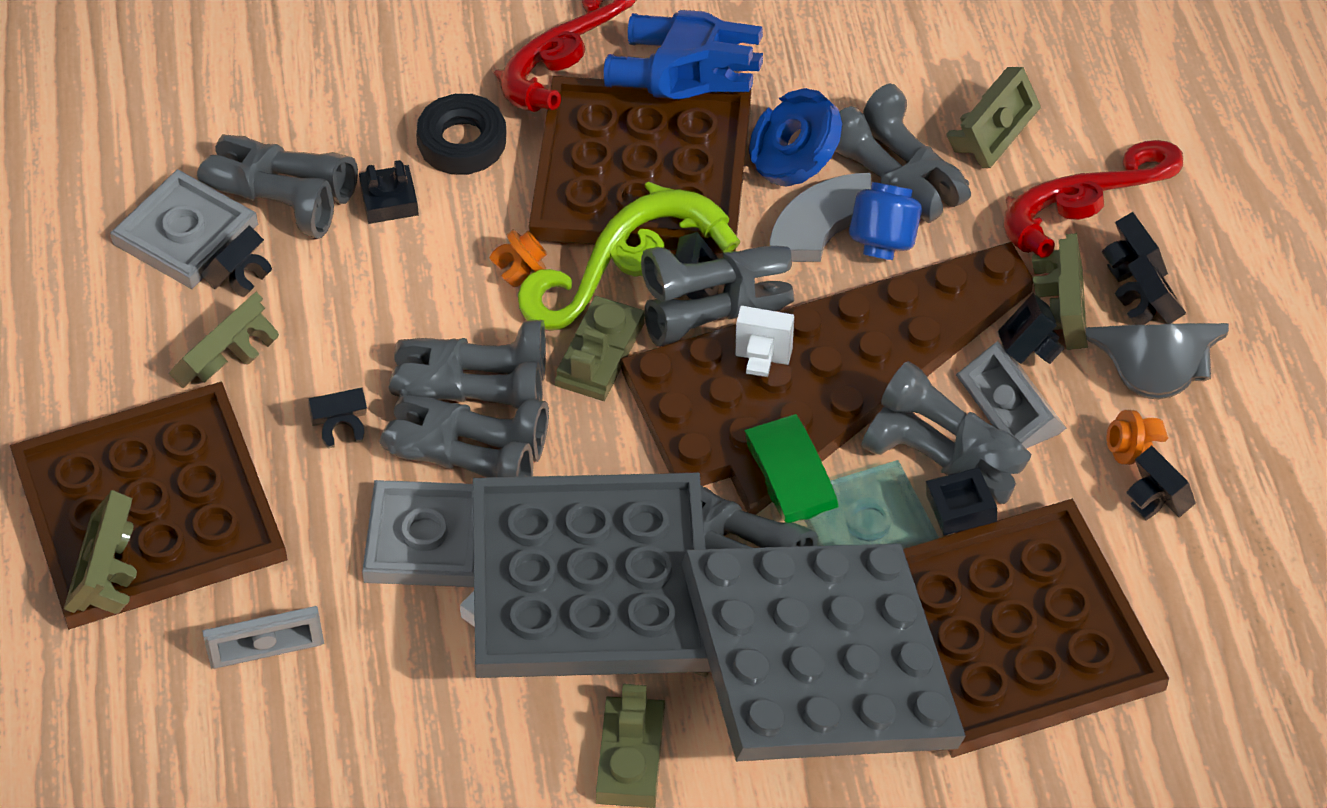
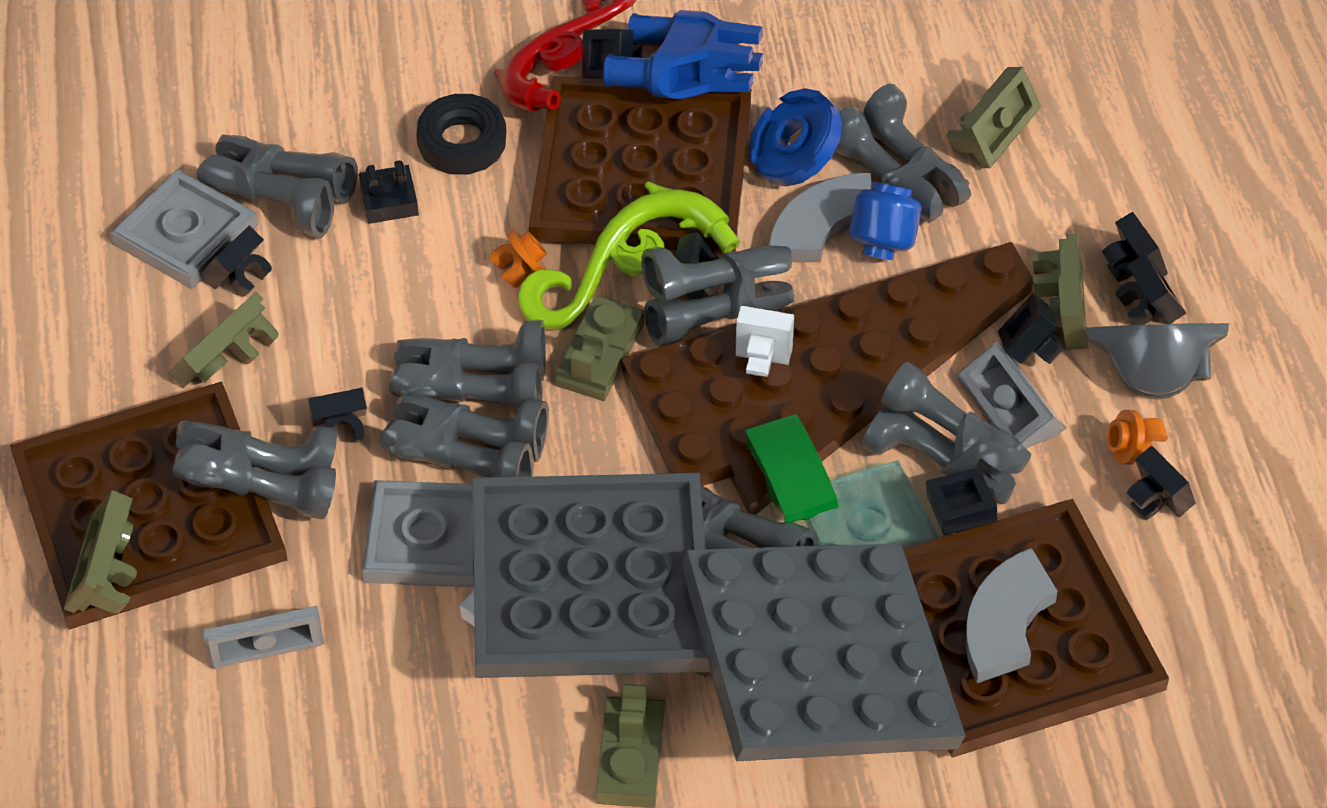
red plant [1003,140,1184,258] -> none
none -> dark grey piece [172,420,337,520]
none -> black tile [582,29,642,79]
none -> light grey tile [965,548,1057,683]

